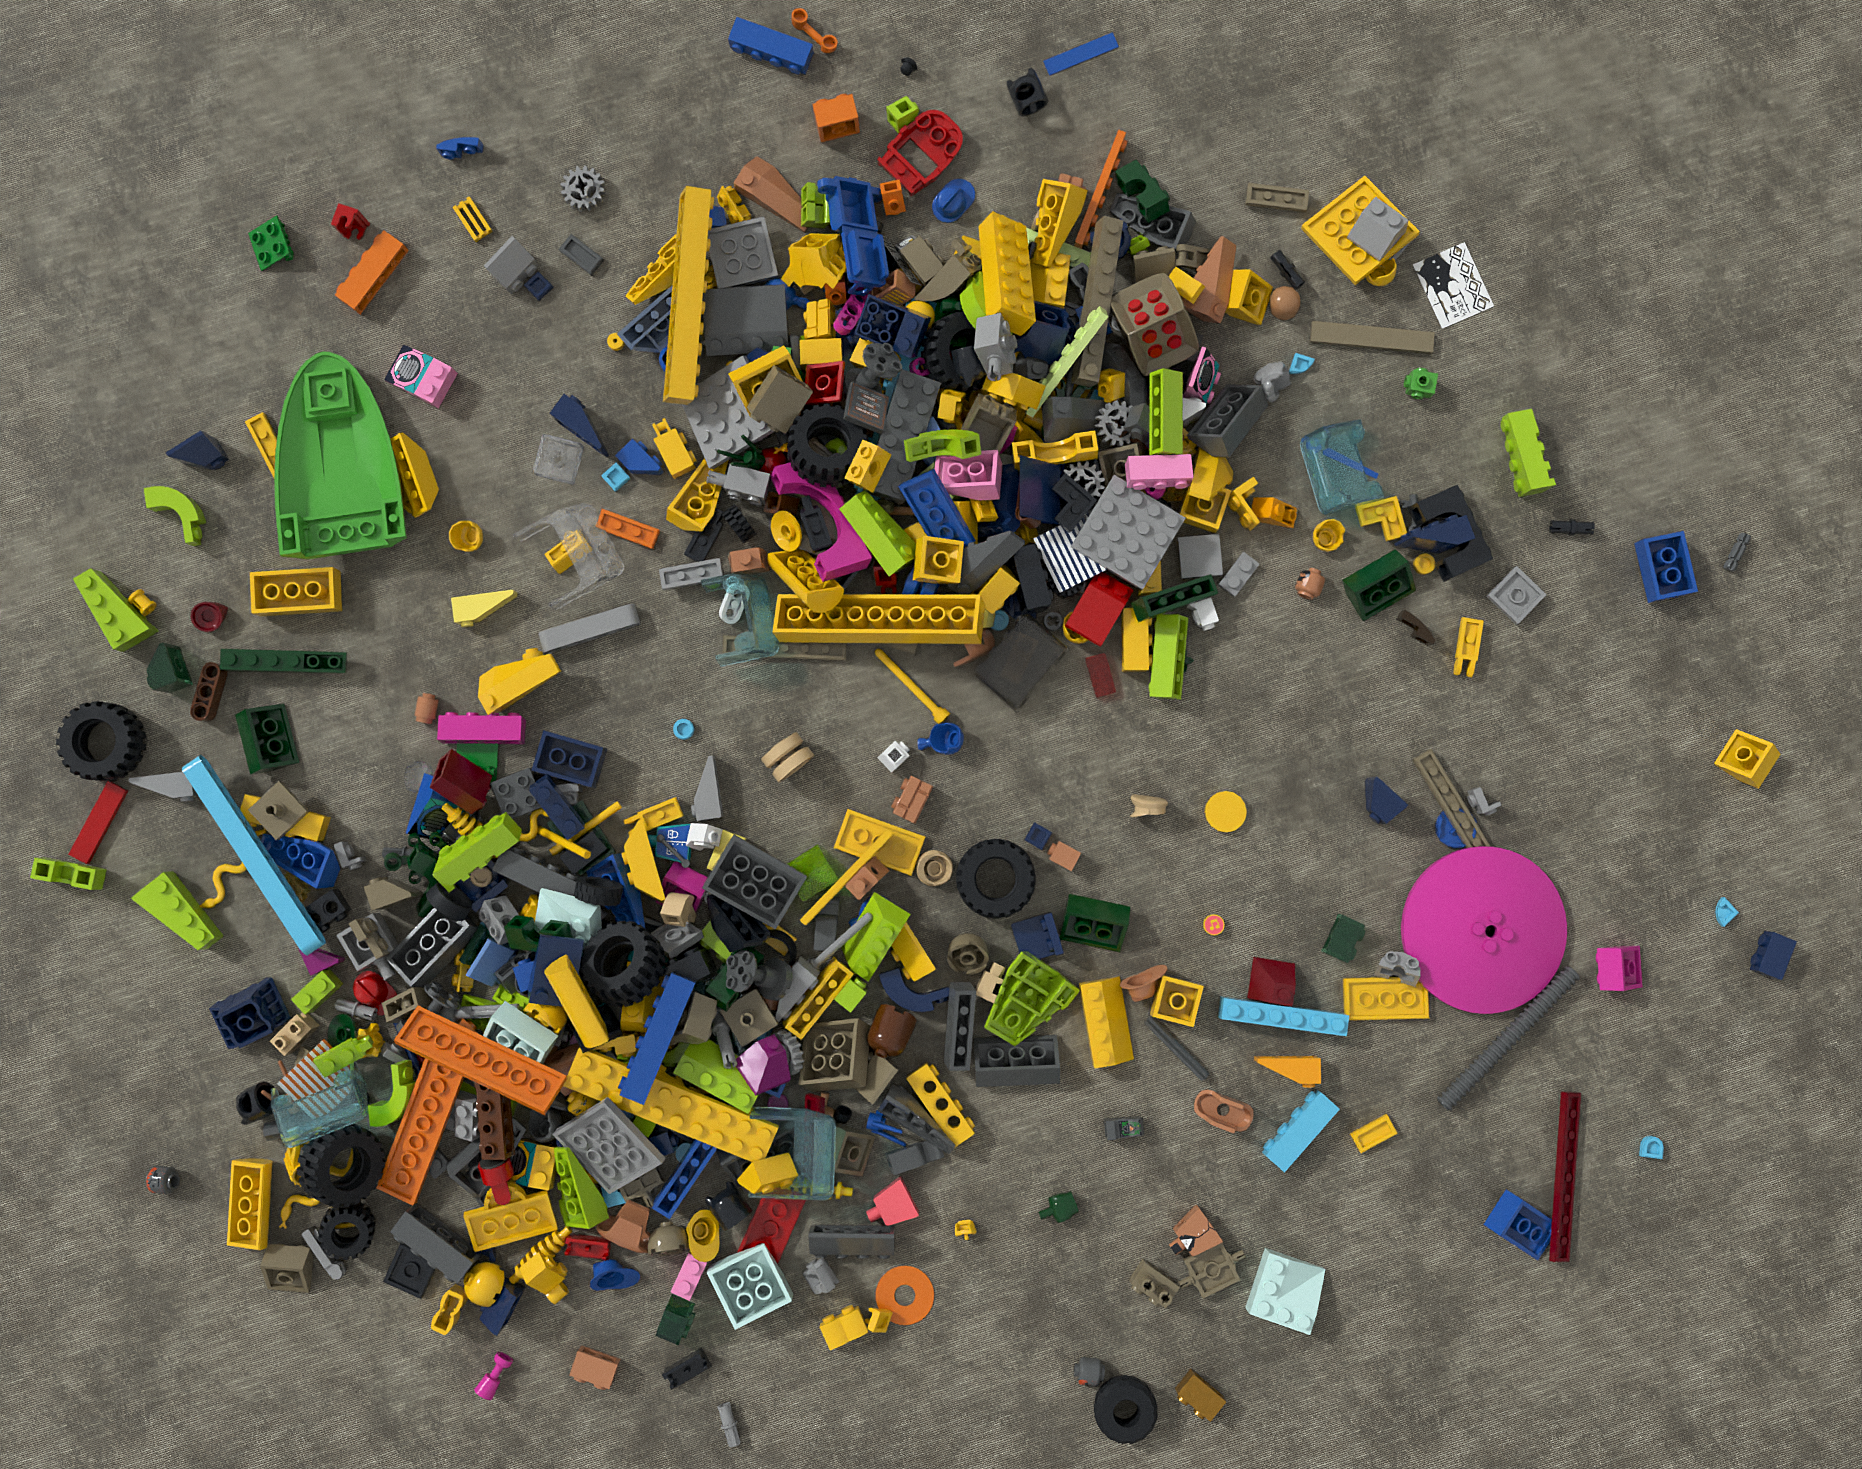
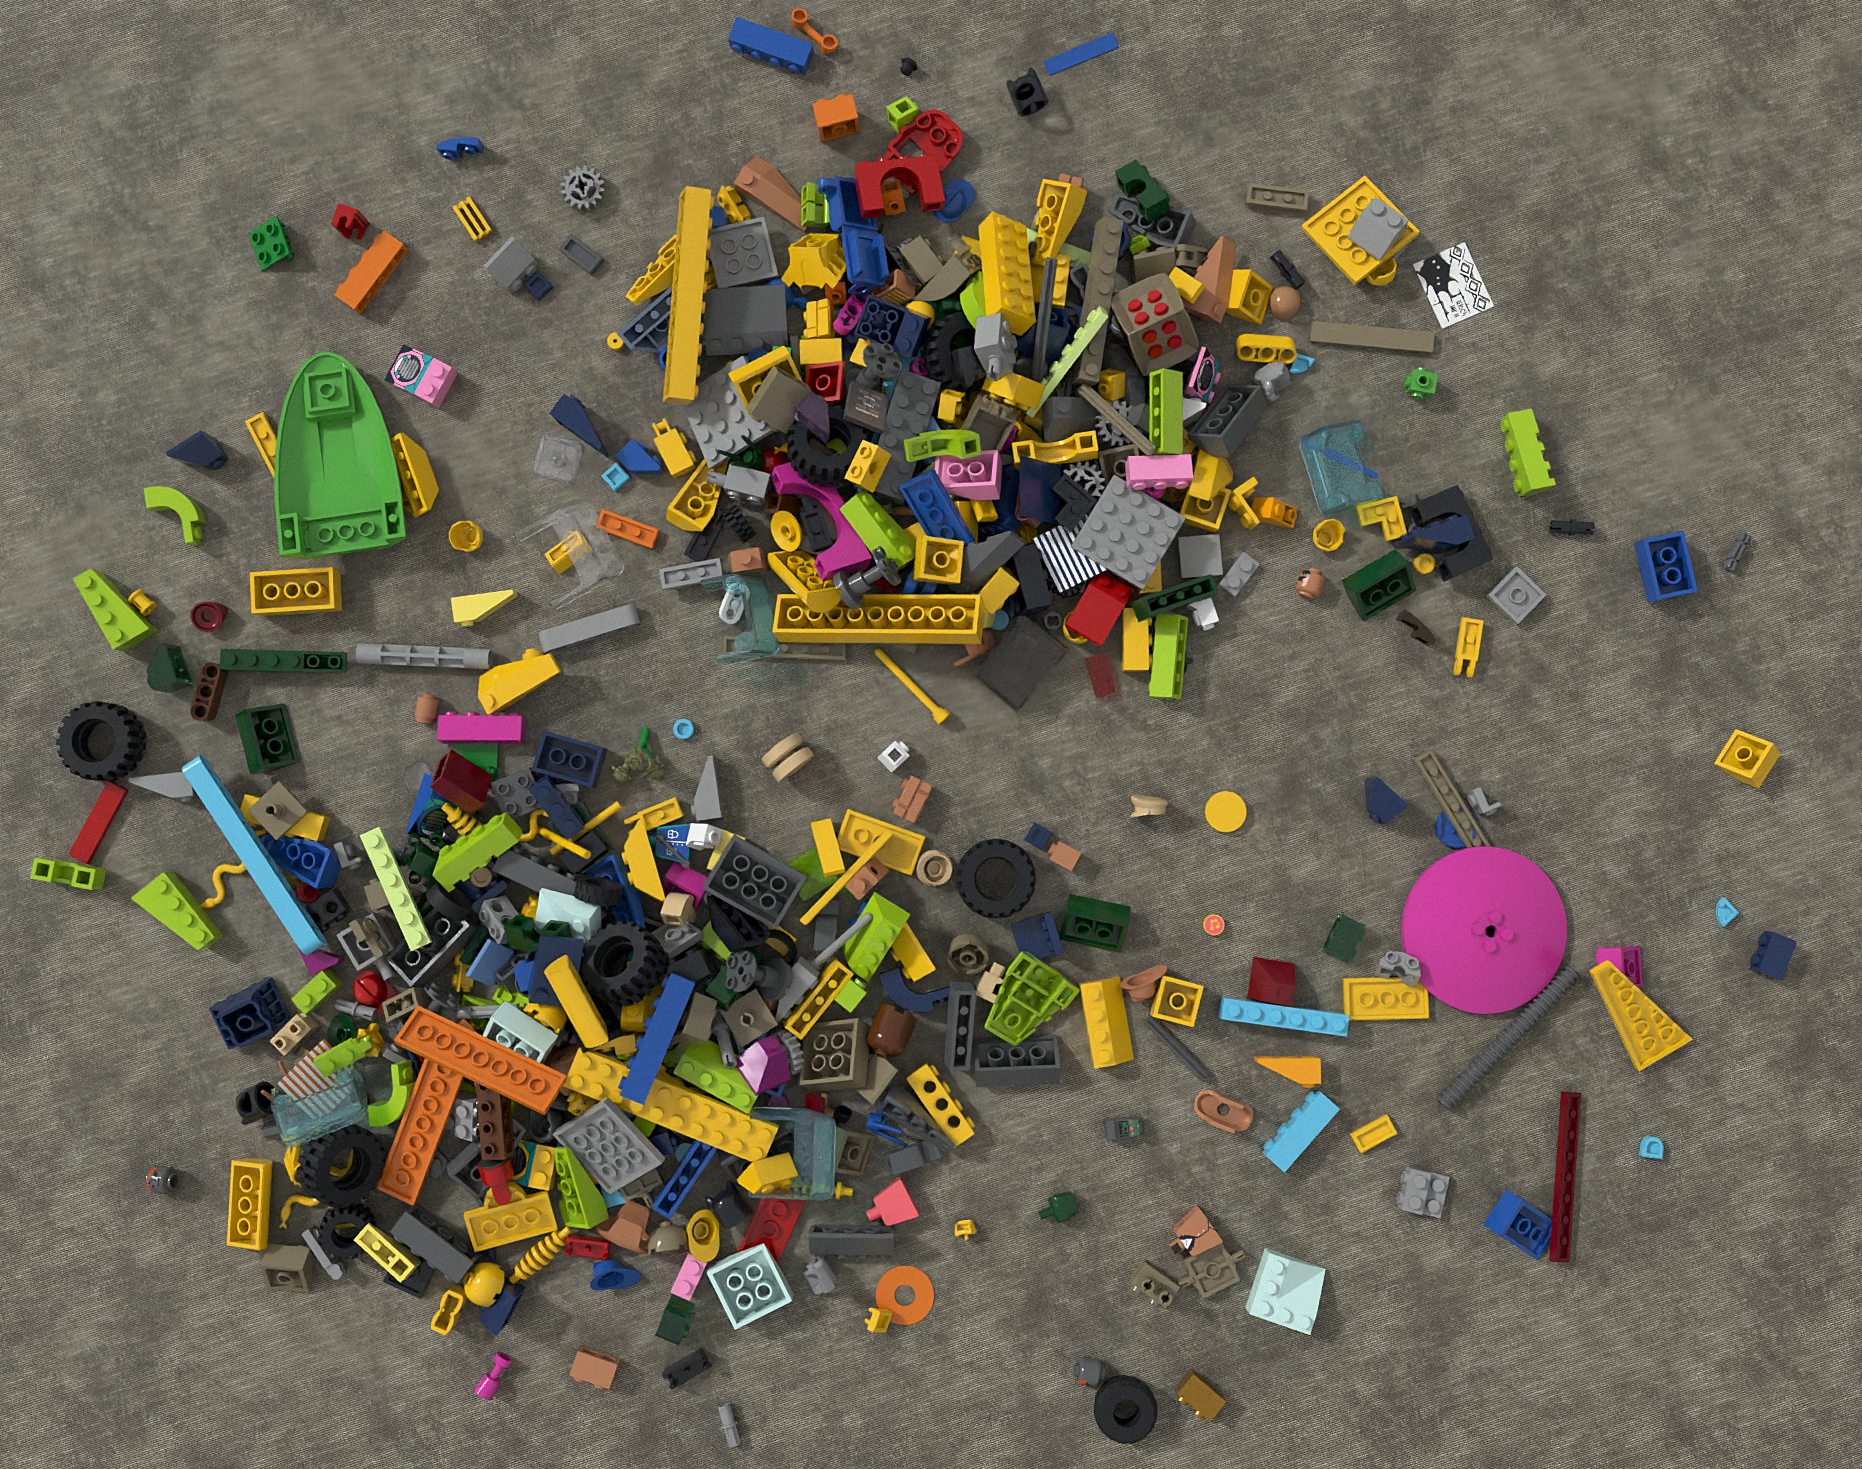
yellow hinge [519,1252,569,1304] -> none
yellow brick [820,1305,869,1350] -> none
blue hair [917,722,964,755] -> none
orange plate [1074,129,1128,249] -> none
none -> dark red tile [296,882,319,904]
none -> light yellow slope [354,1223,422,1283]
none -> light grey piece [356,643,493,669]
none -> yellowish green plate [360,827,432,951]
none -> olive plant [612,727,668,783]
none -> clear purple slope [794,391,830,443]
none -> yellow tile [811,818,845,877]
none -> dark grey piece [833,546,901,610]
none -> red arch [854,154,945,219]
none -> dark grey axle [1030,257,1057,382]
none -> dark tan axle [1078,383,1156,457]
none -> yellow beam [1236,334,1297,364]
none -> light grey plate [1396,1166,1450,1218]
none -> yellow wing [1589,960,1693,1071]

